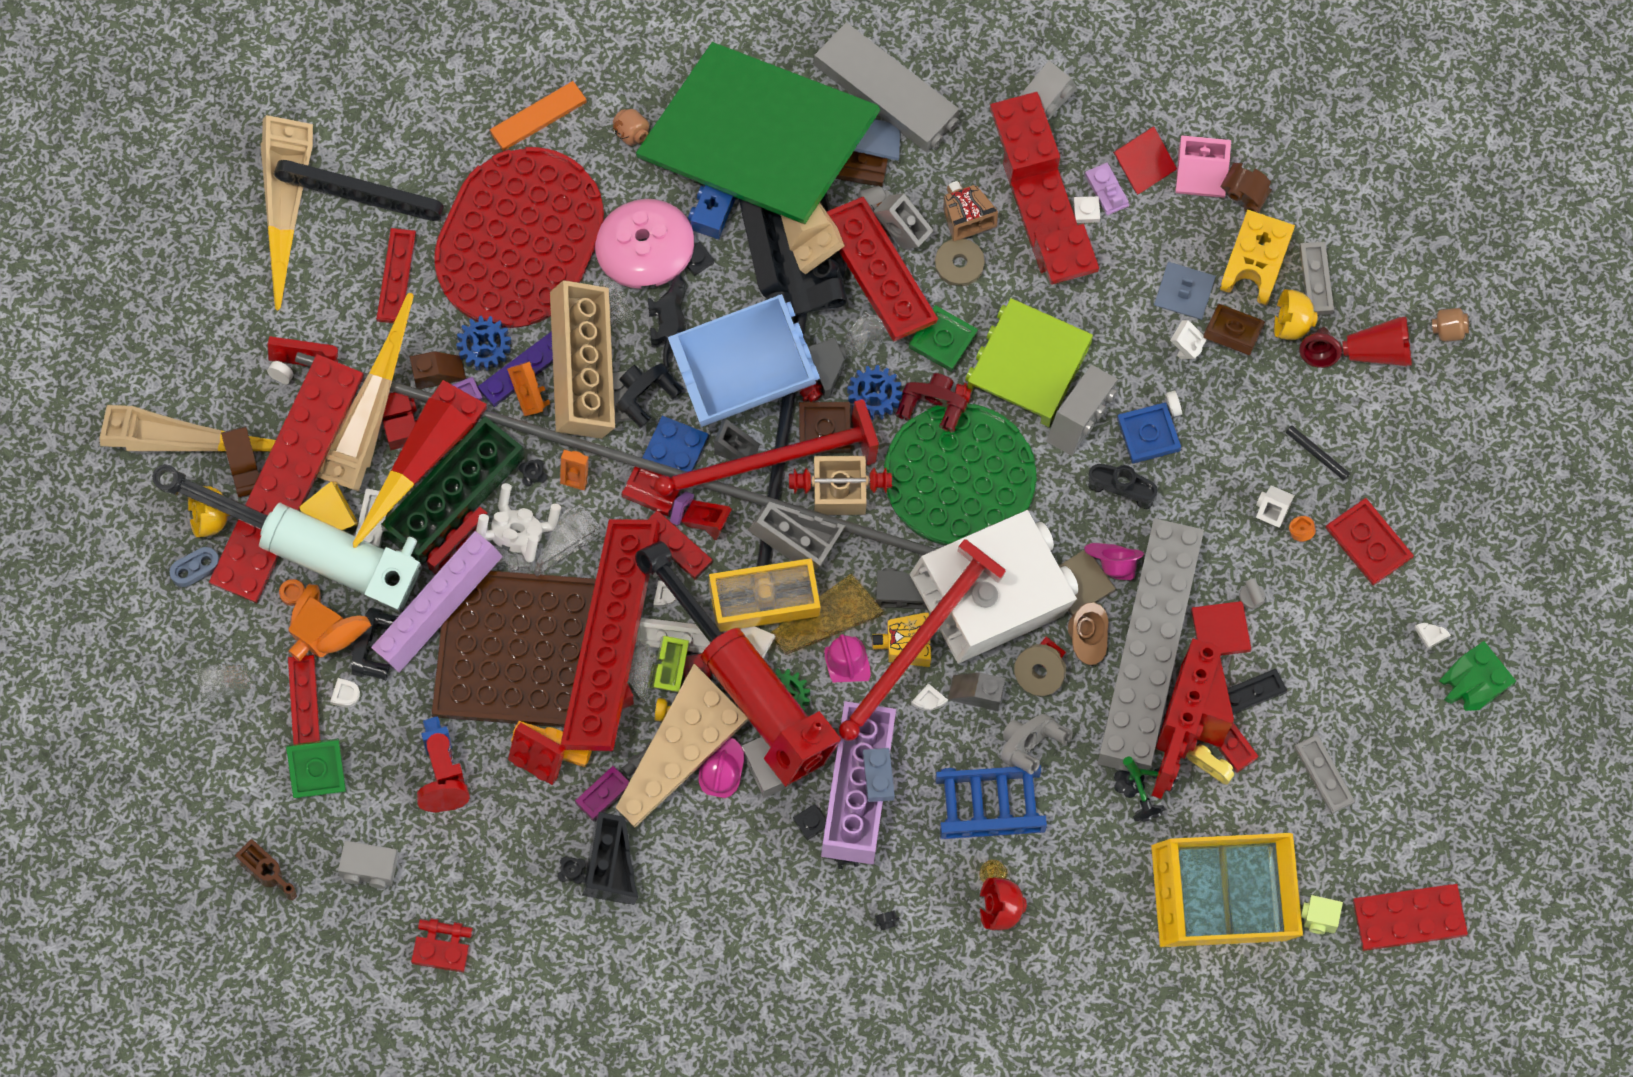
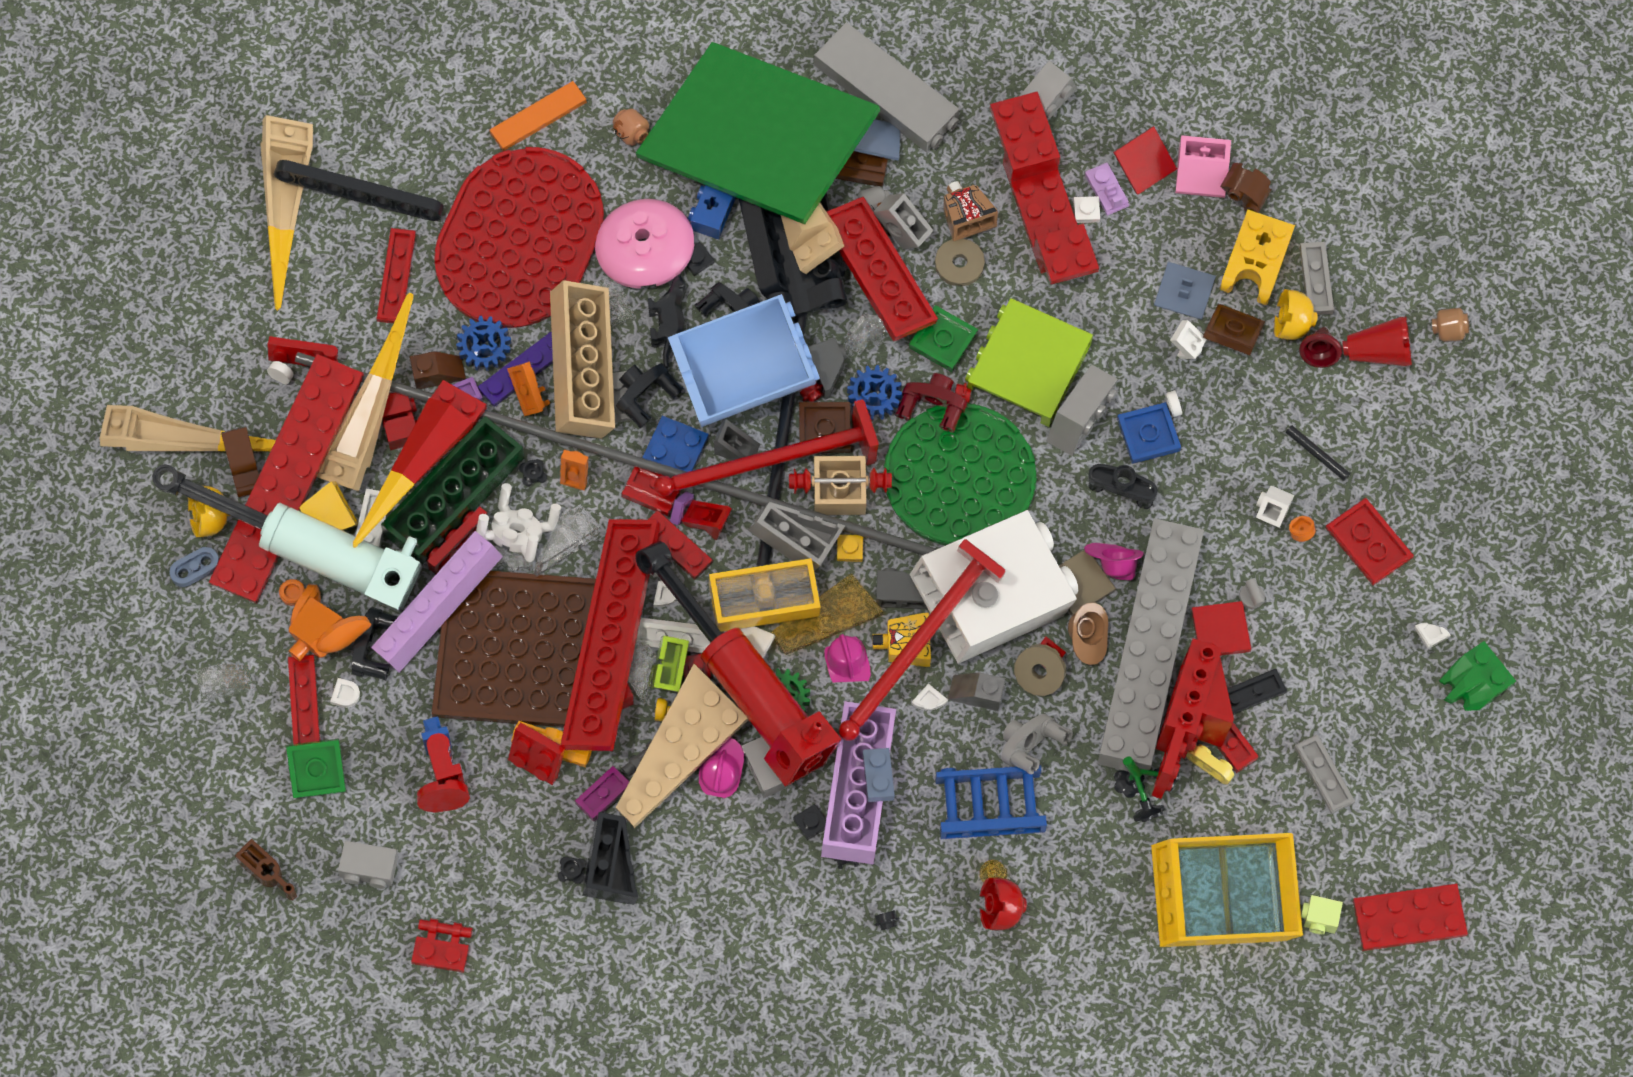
none -> black connector [694,282,760,317]
none -> yellow plate [837,535,863,562]

